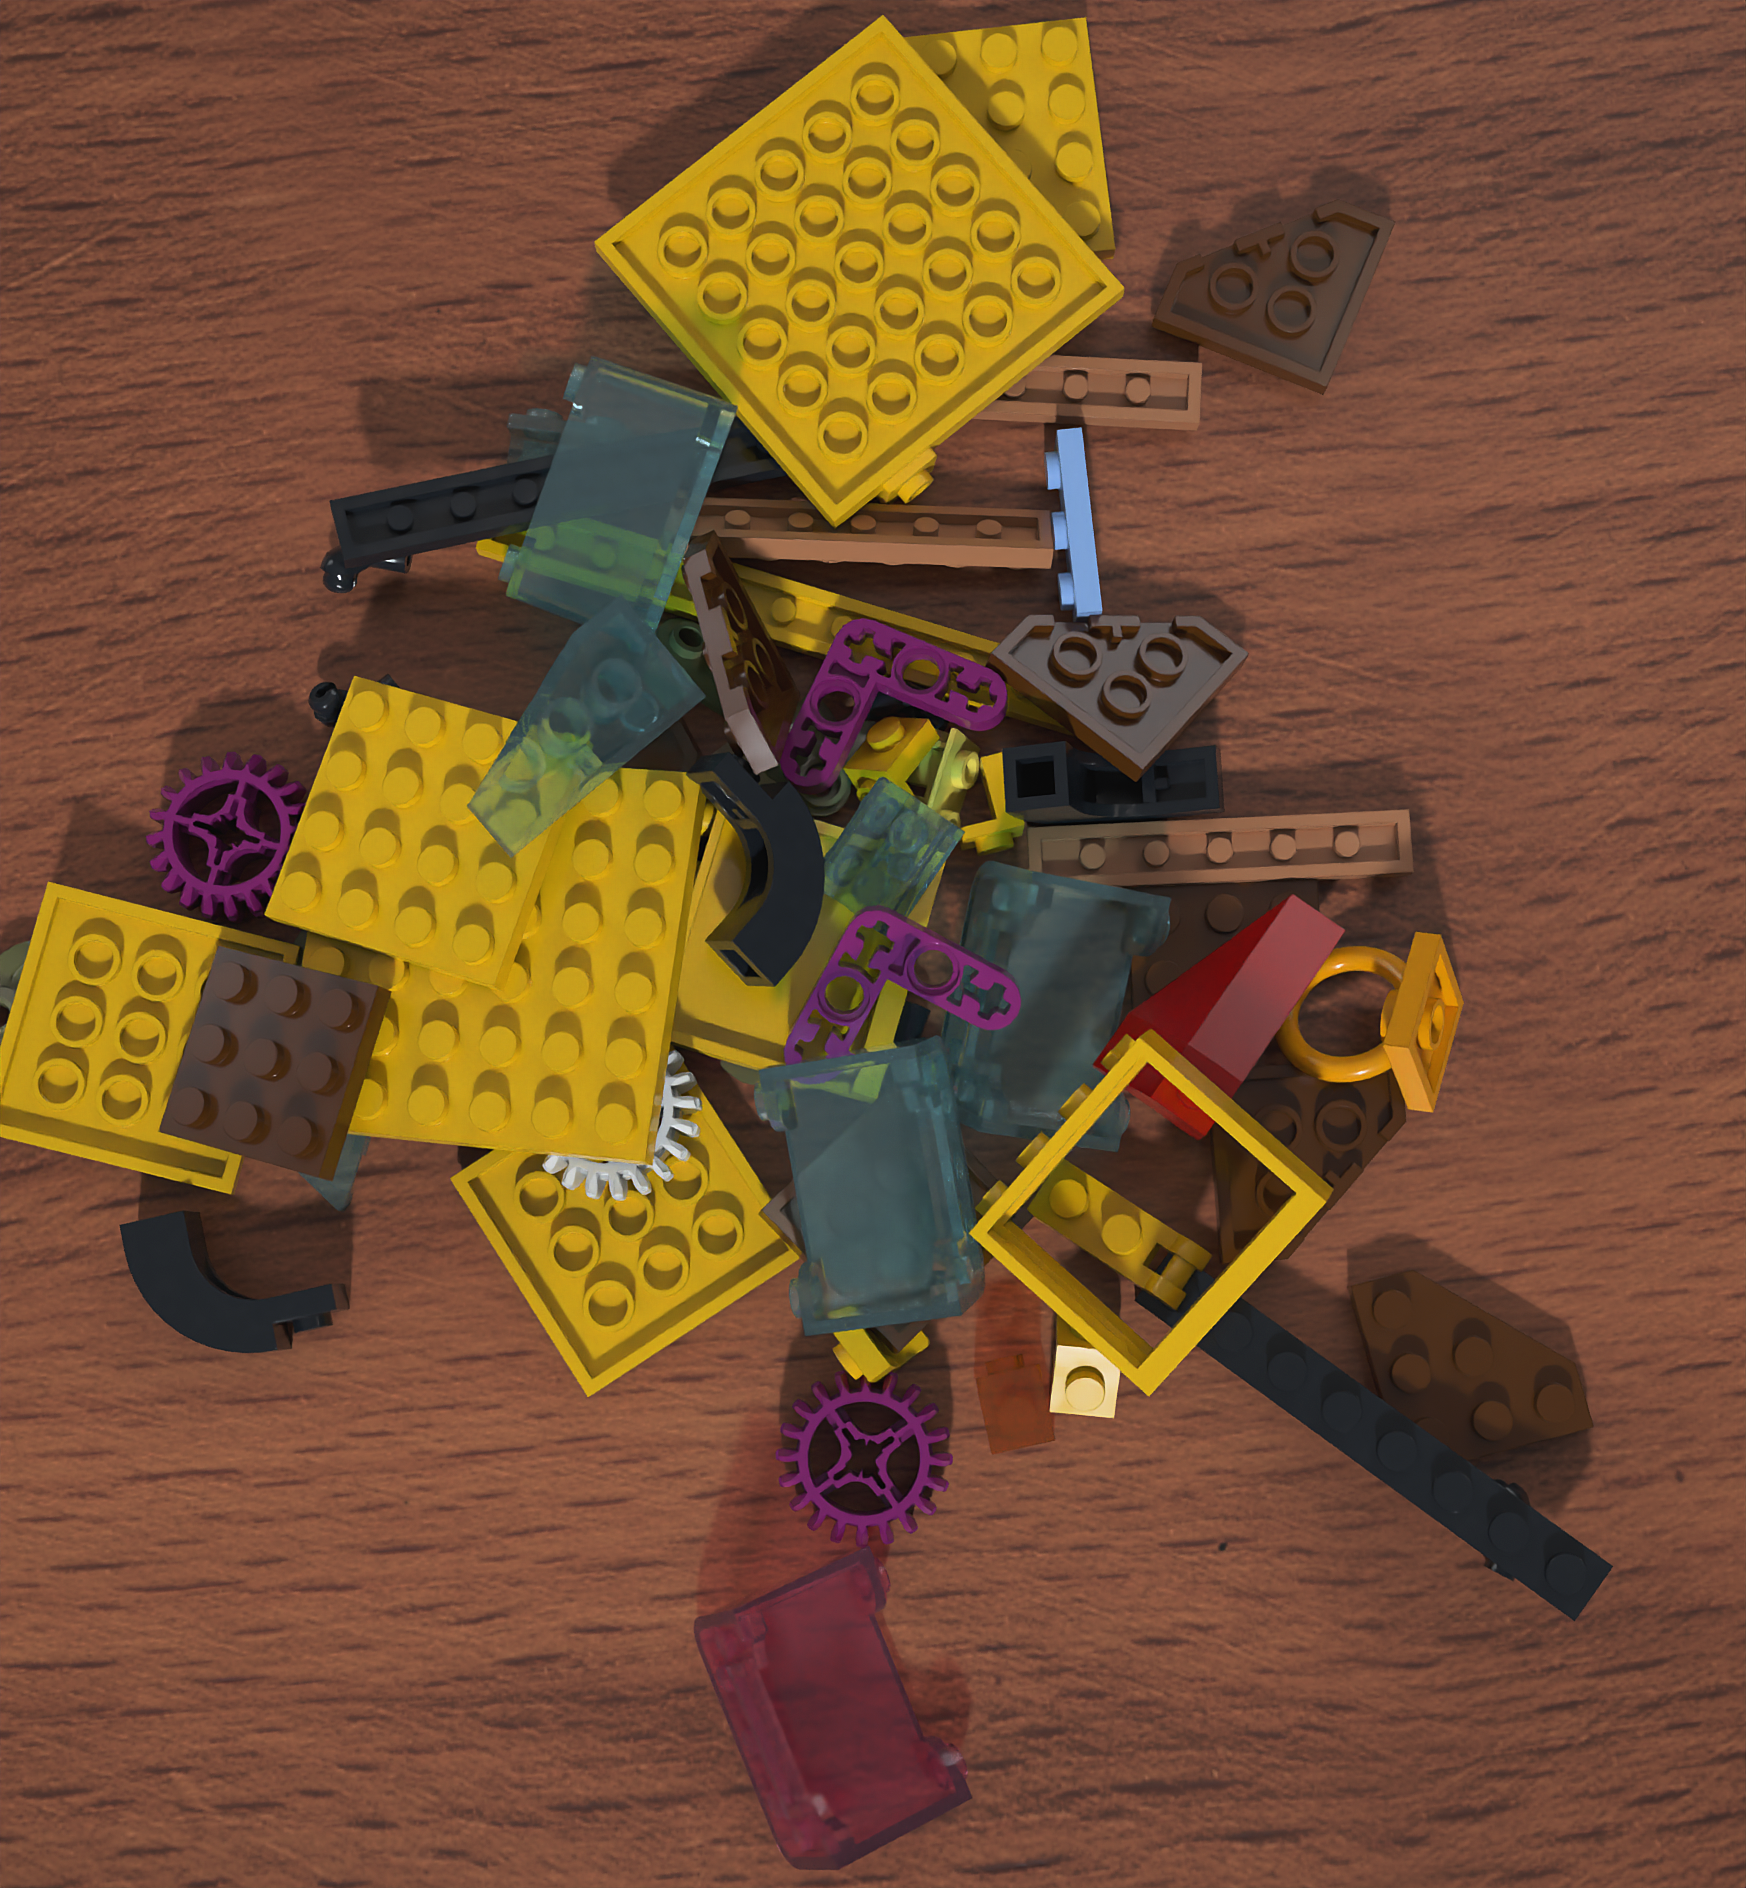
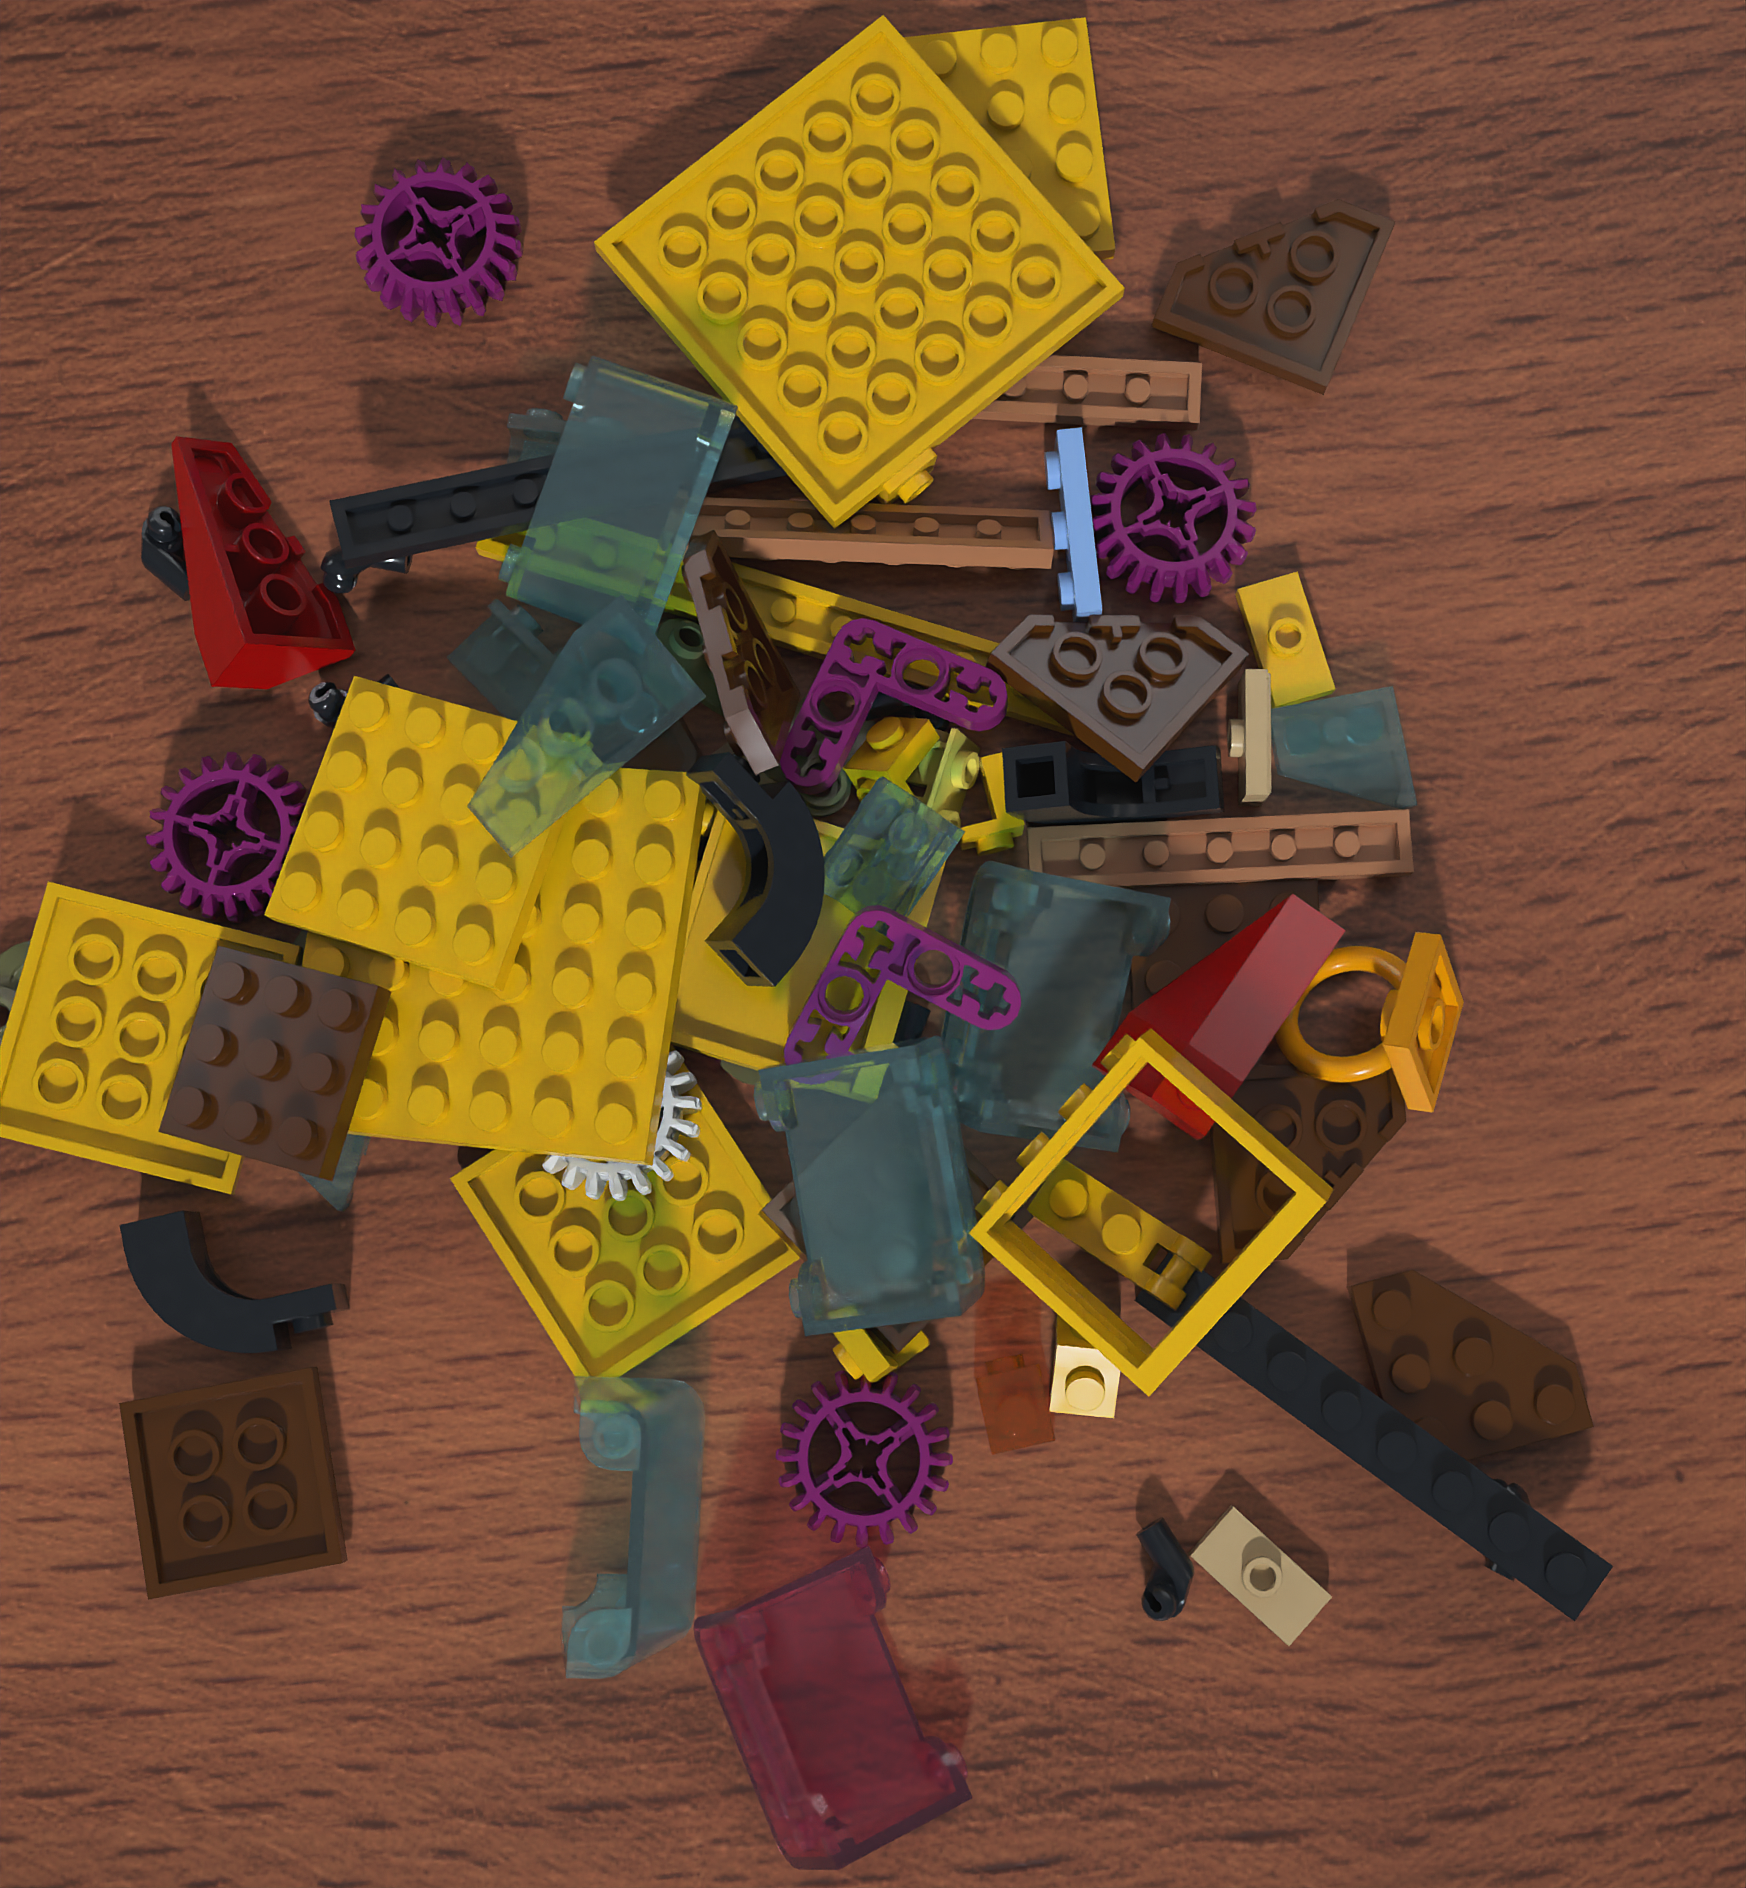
none -> reddish brown plate [119,1367,348,1600]
none -> black arm [141,506,190,601]
none -> red wedge [171,436,356,689]
none -> magenta gear [355,157,523,328]
none -> clear light blue bracket [447,598,590,732]
none -> clear light blue windscreen [560,1376,705,1679]
none -> magenta gear [1090,433,1257,604]
none -> black arm [1136,1517,1194,1621]
none -> tan plate [1188,1505,1332,1646]
none -> tan plate [1227,669,1271,806]
none -> yellow plate [1235,571,1336,711]
none -> clear light blue wing [1271,686,1417,810]

